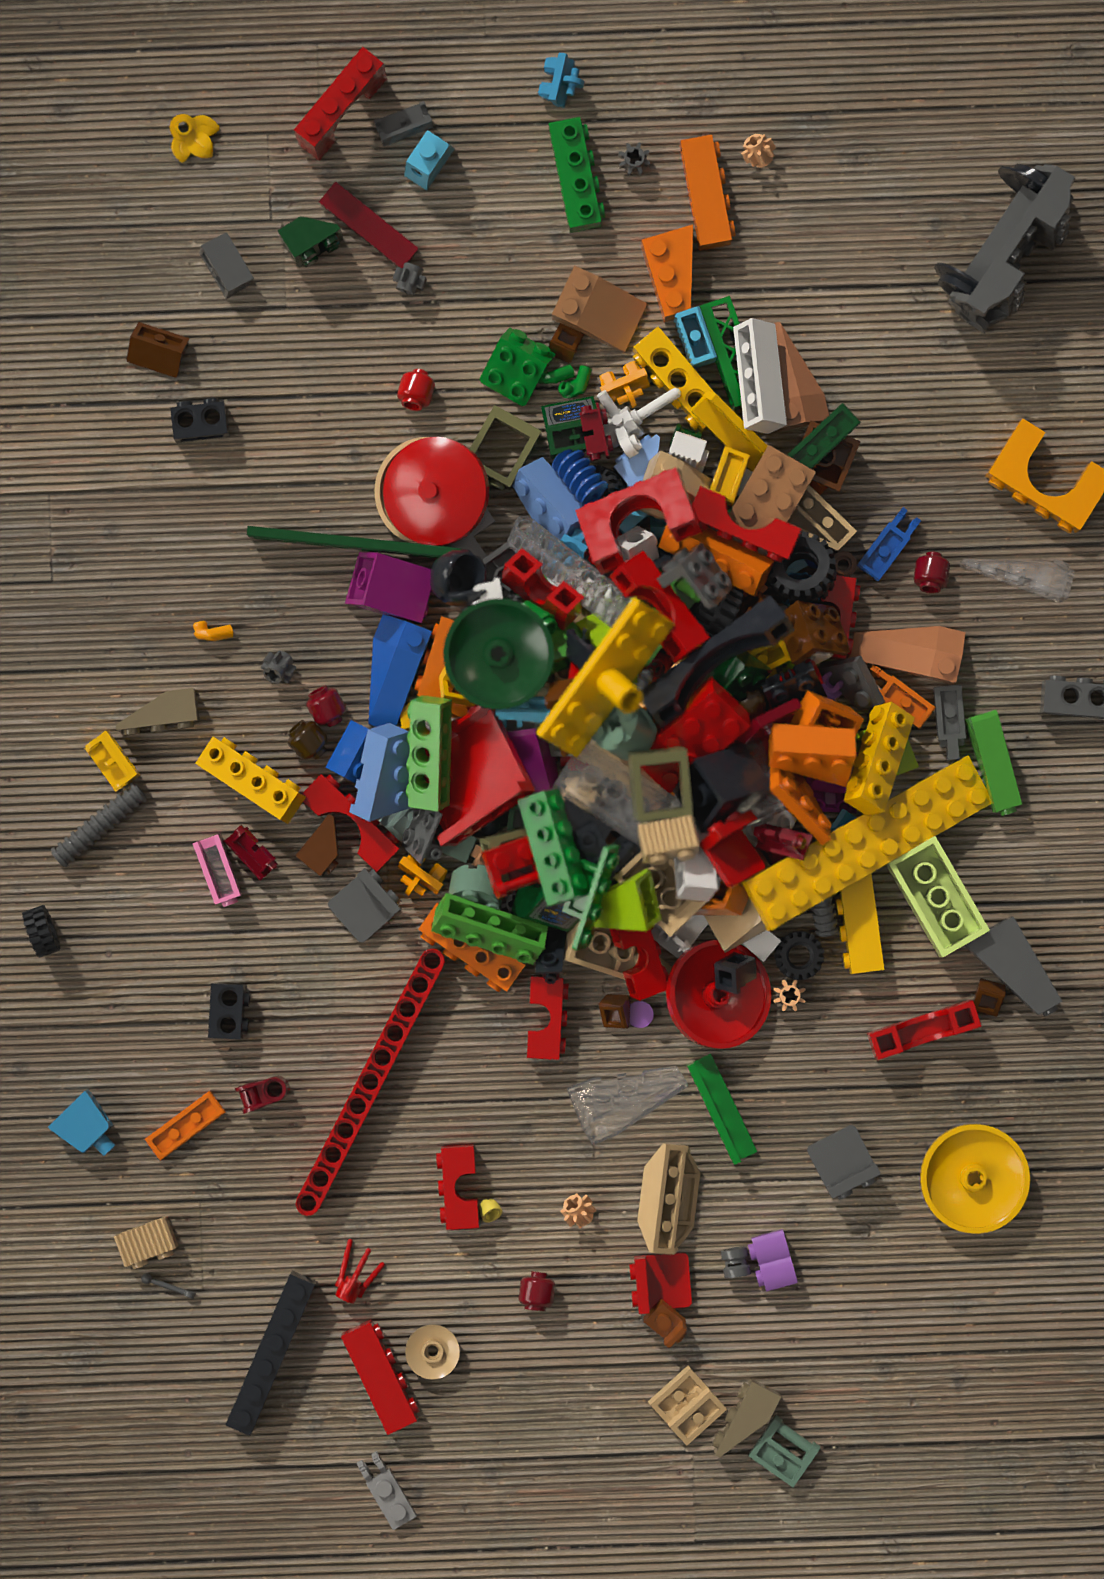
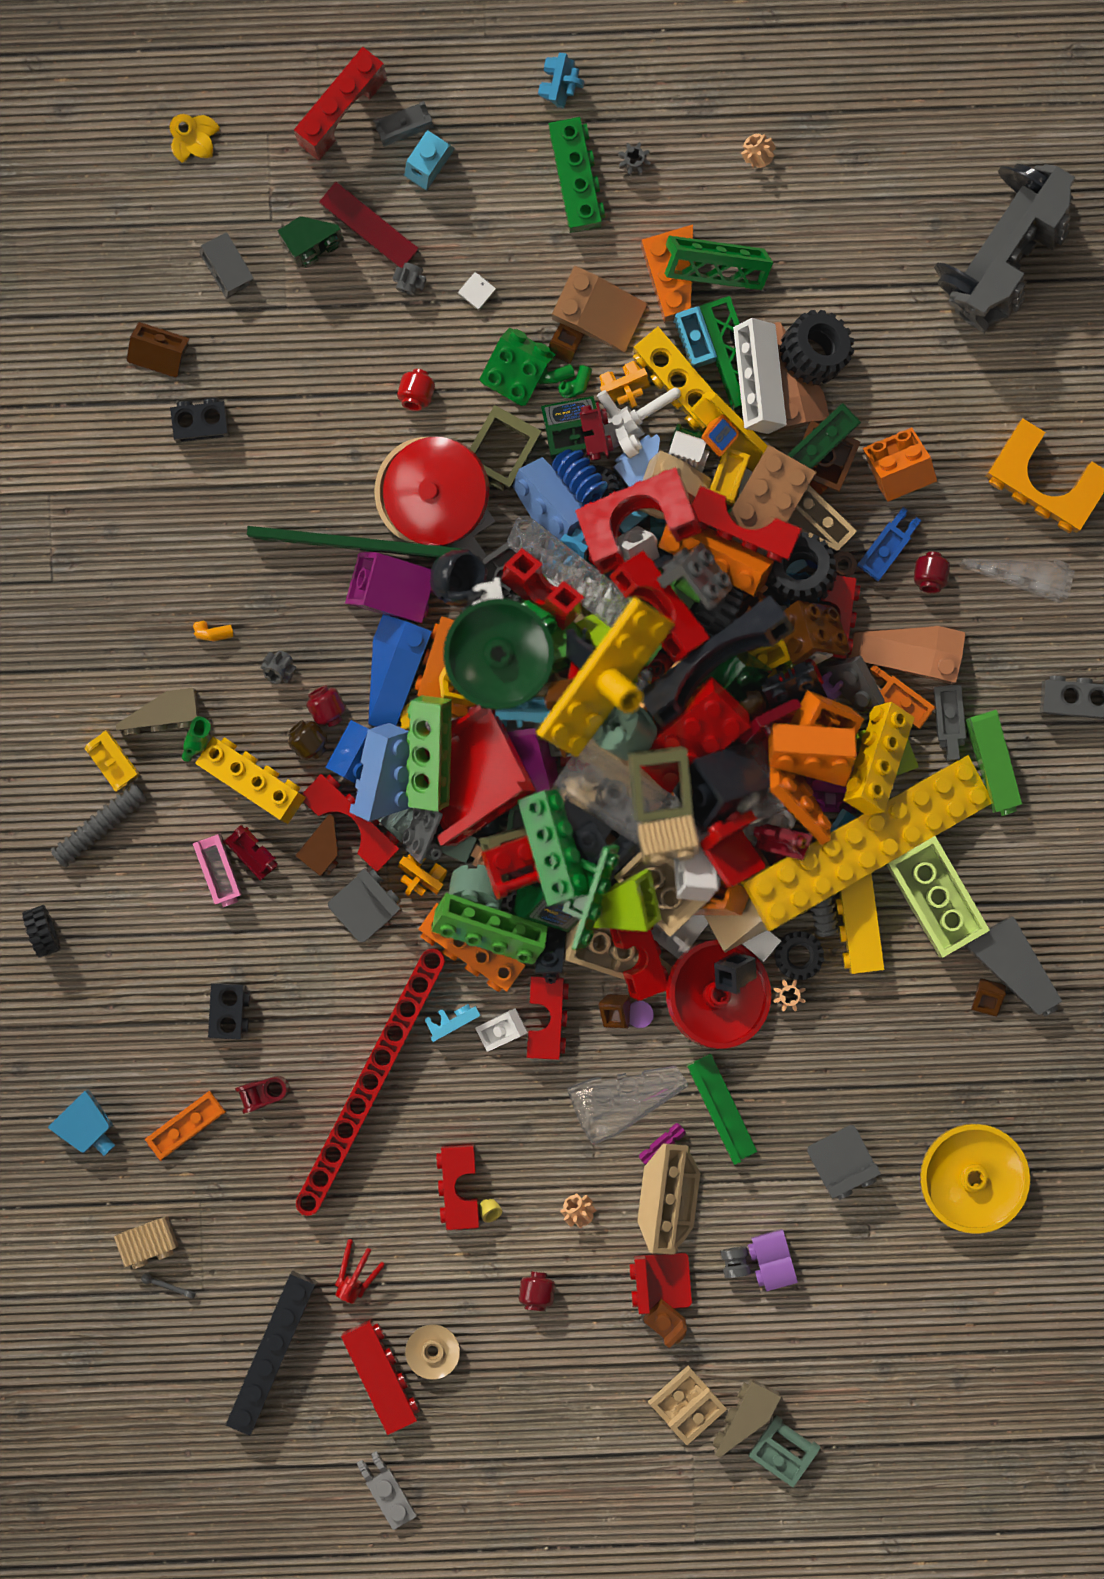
orange brick [679,134,736,251] -> none
red arch [867,1000,982,1060] -> none
none -> green piece [182,716,211,762]
none -> medium azure plate [425,1004,481,1042]
none -> white tile [458,272,496,311]
none -> white slope [475,1009,527,1052]
none -> magenta axle [639,1123,686,1165]
none -> green fence [664,235,774,290]
none -> slope [701,415,740,457]
none -> black tyre [780,310,854,385]
none -> orange slope [863,428,937,502]

